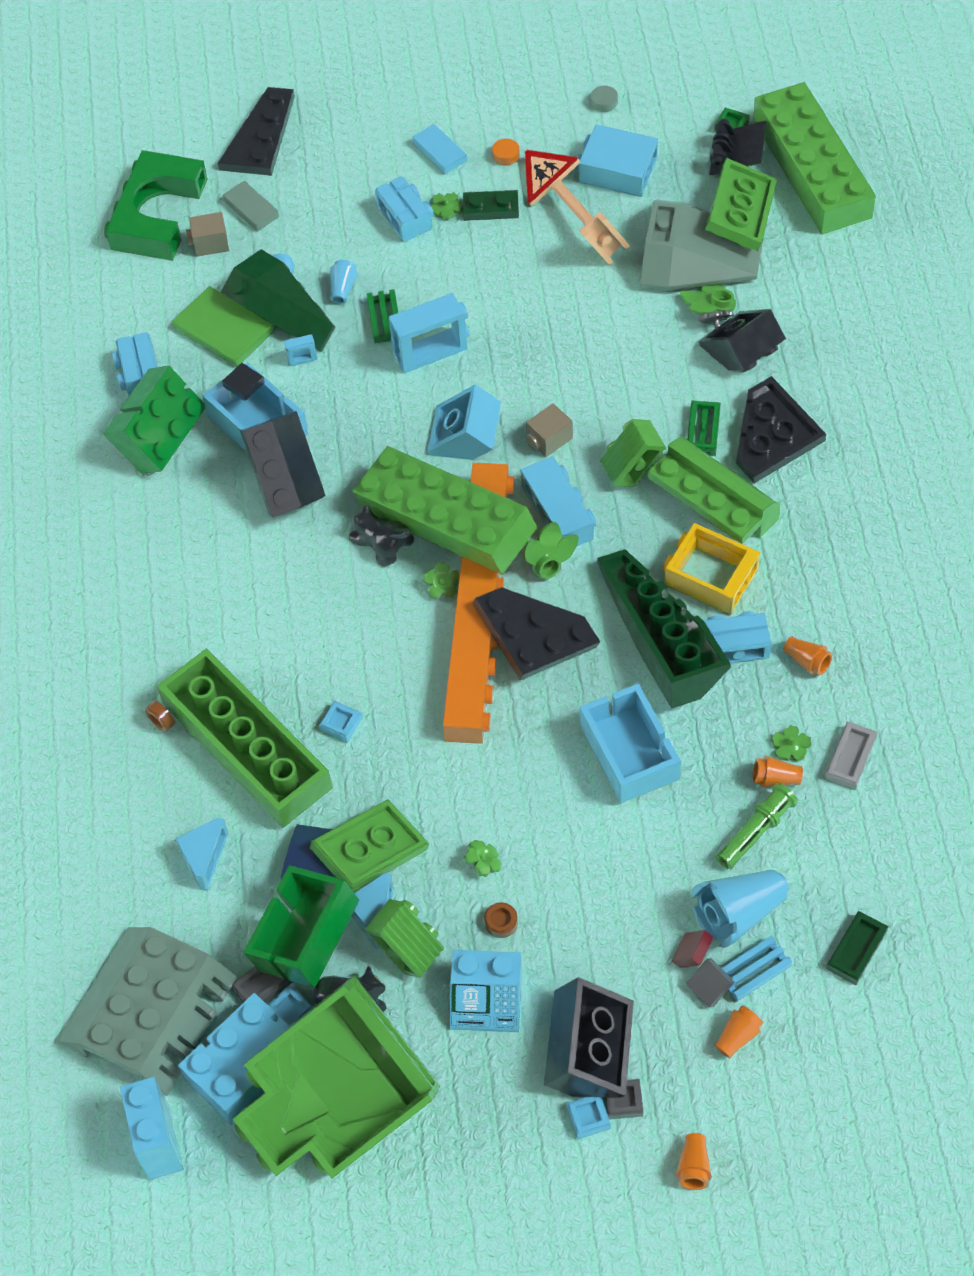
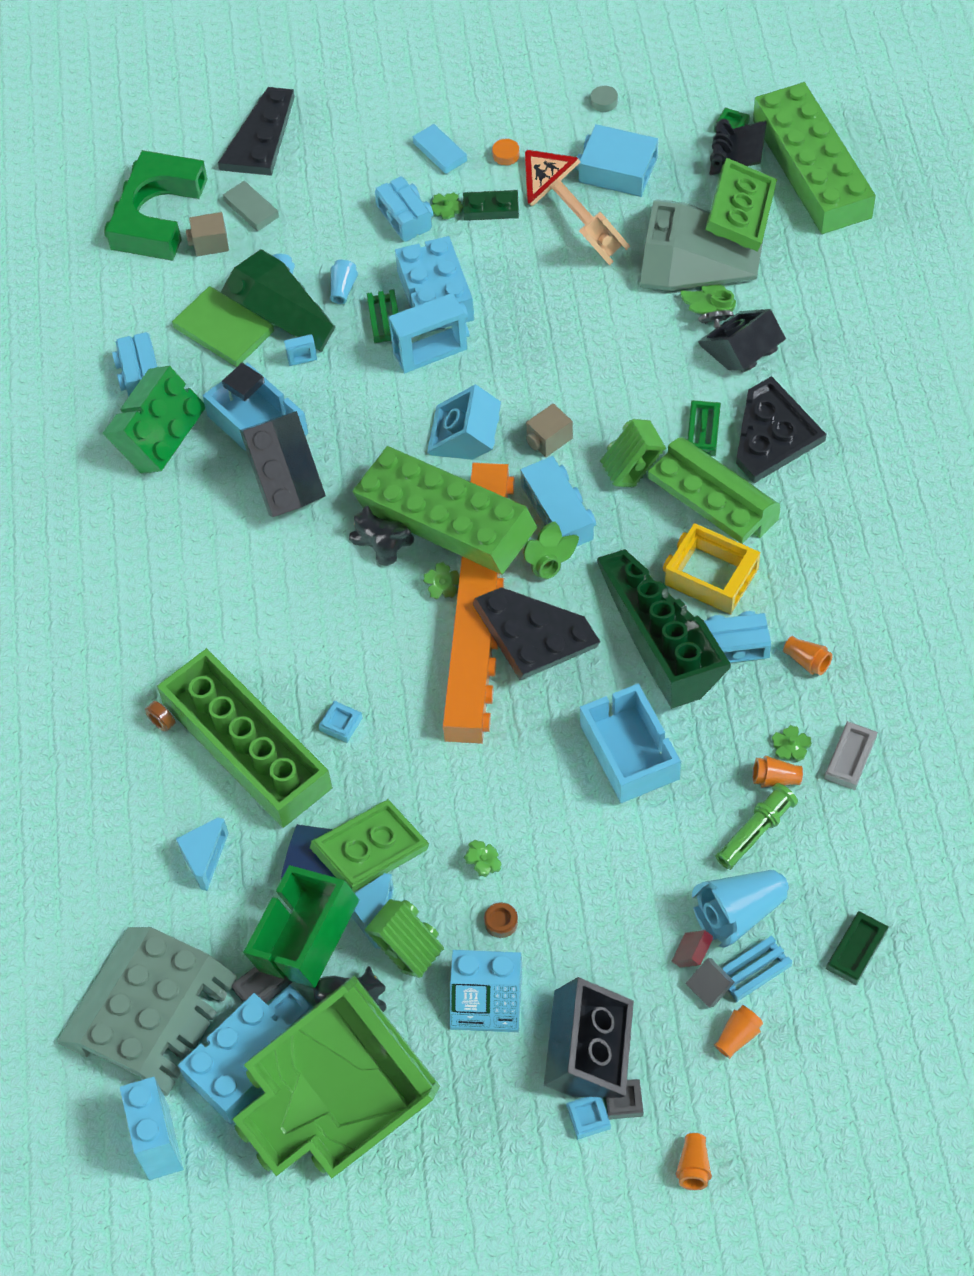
none -> medium azure piece [395,236,474,333]

